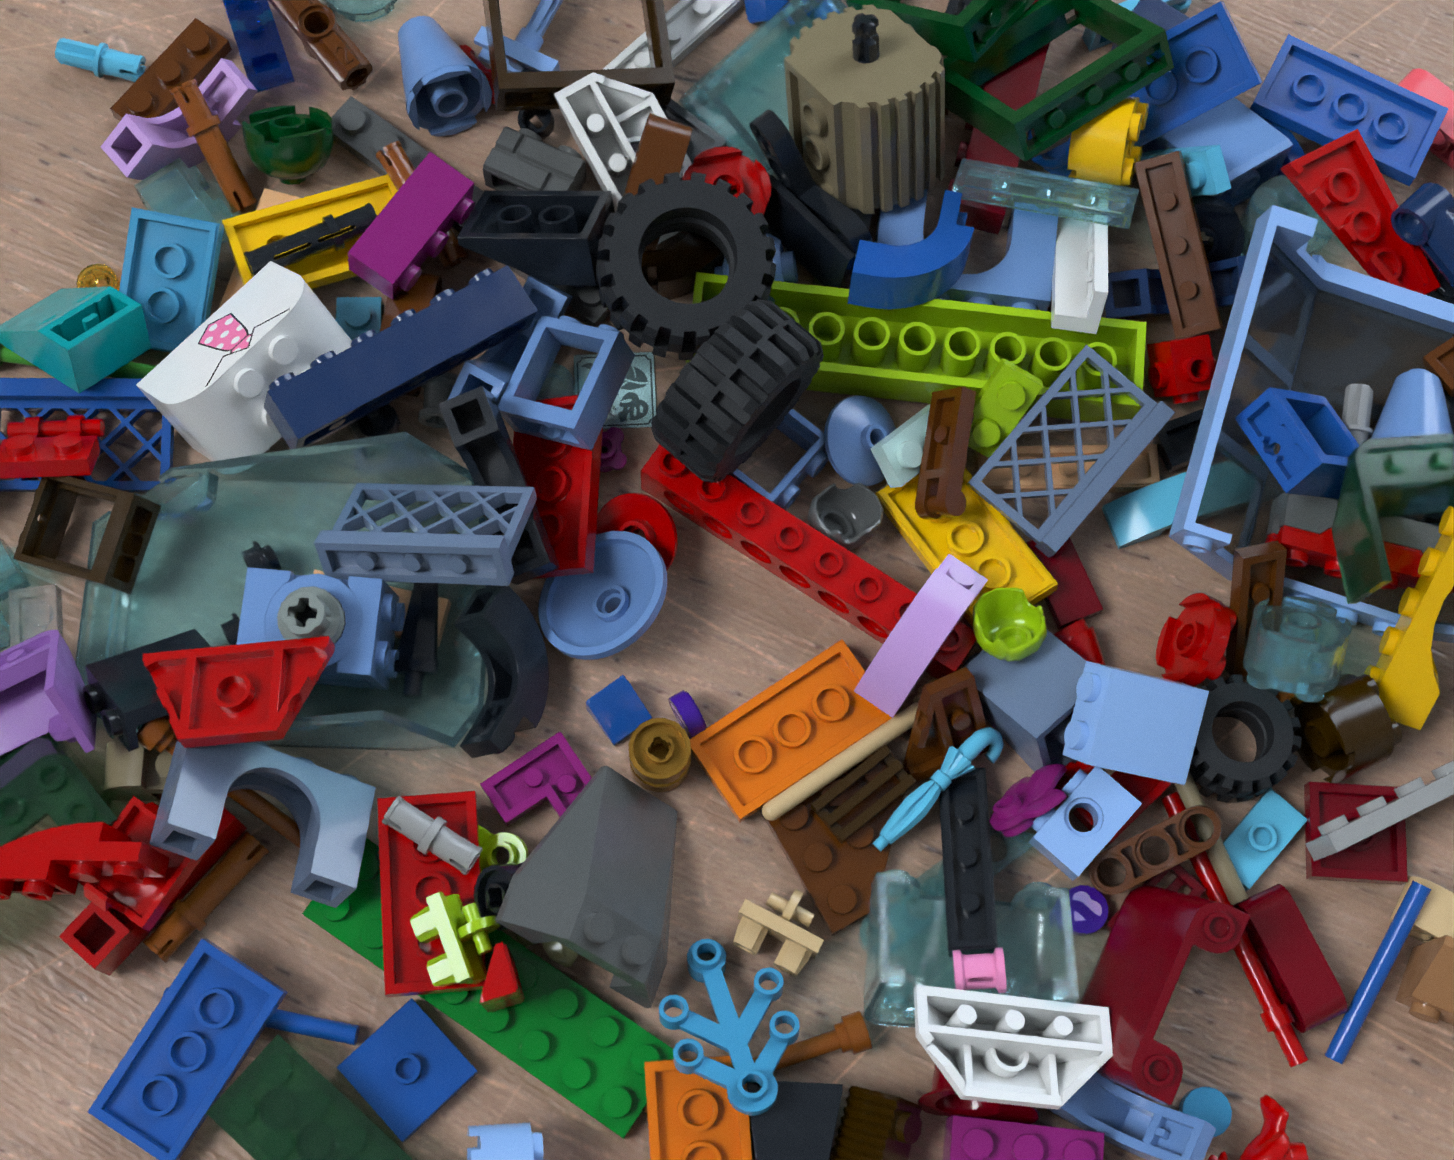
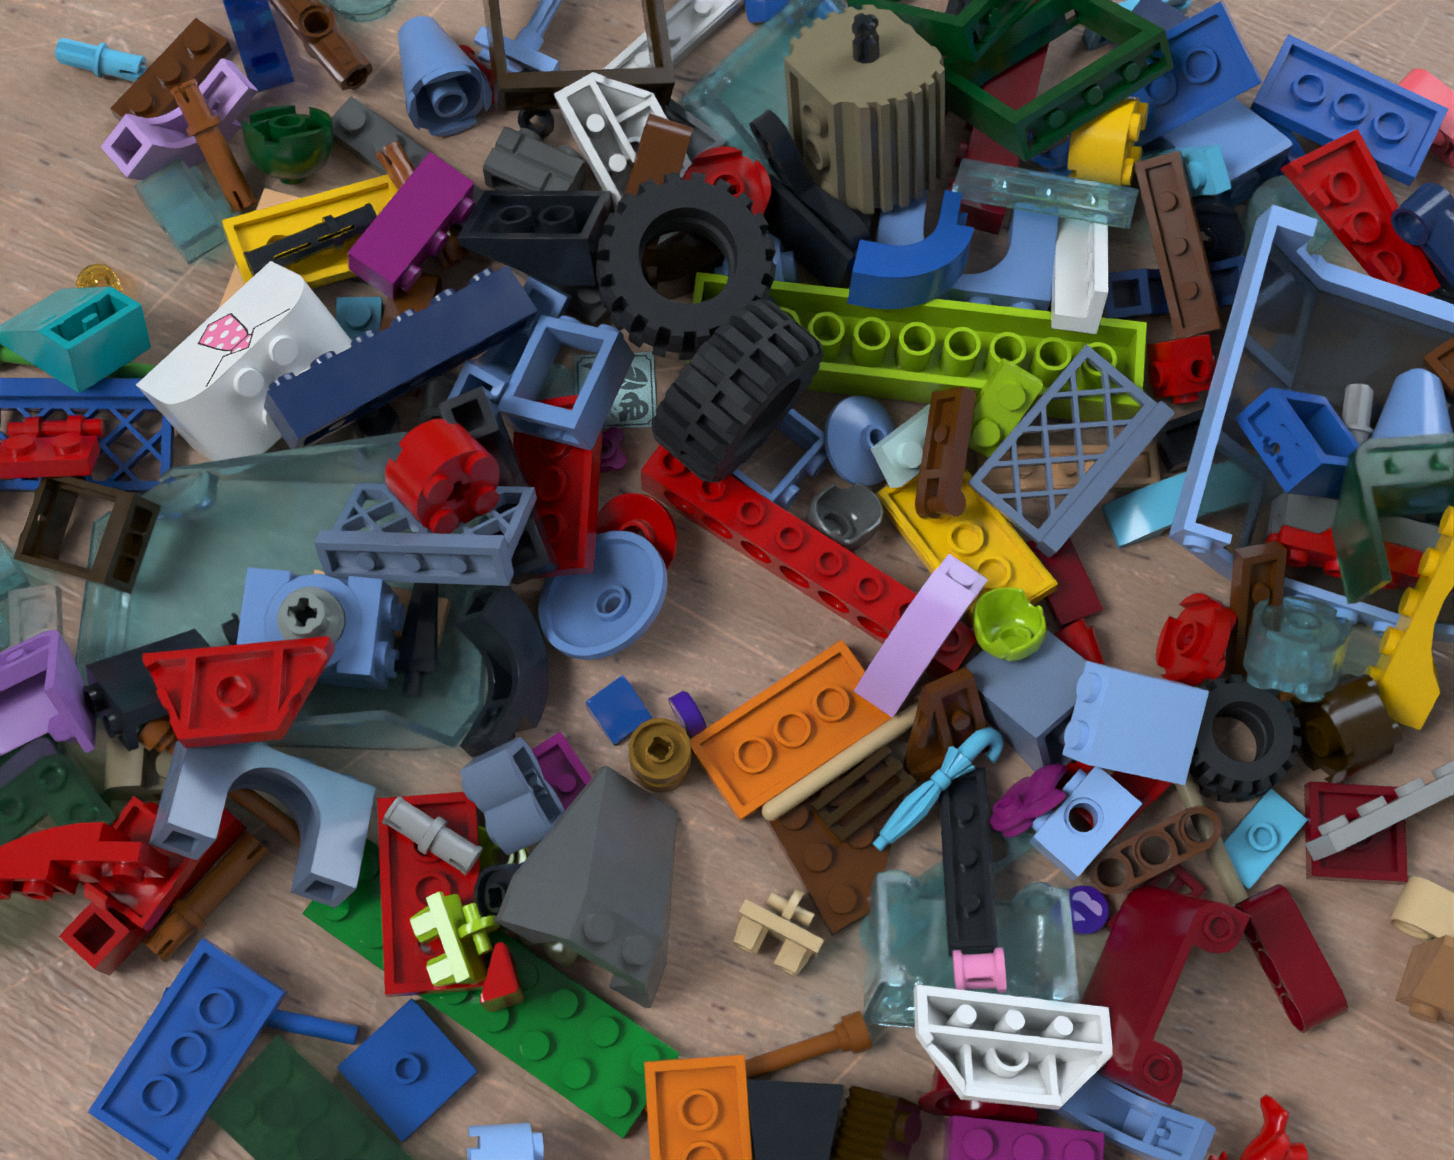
dark azure tile [119,207,224,353] -> none
black plate [241,541,282,570] -> none
dark azure plant [659,939,800,1116] -> none
red bar [1161,792,1308,1068] -> none
dark azure tile [1179,1087,1232,1137] -> none
blue bar [1324,881,1431,1065] -> none
none -> red brick [385,419,500,534]
none -> sand blue brick [460,737,564,855]

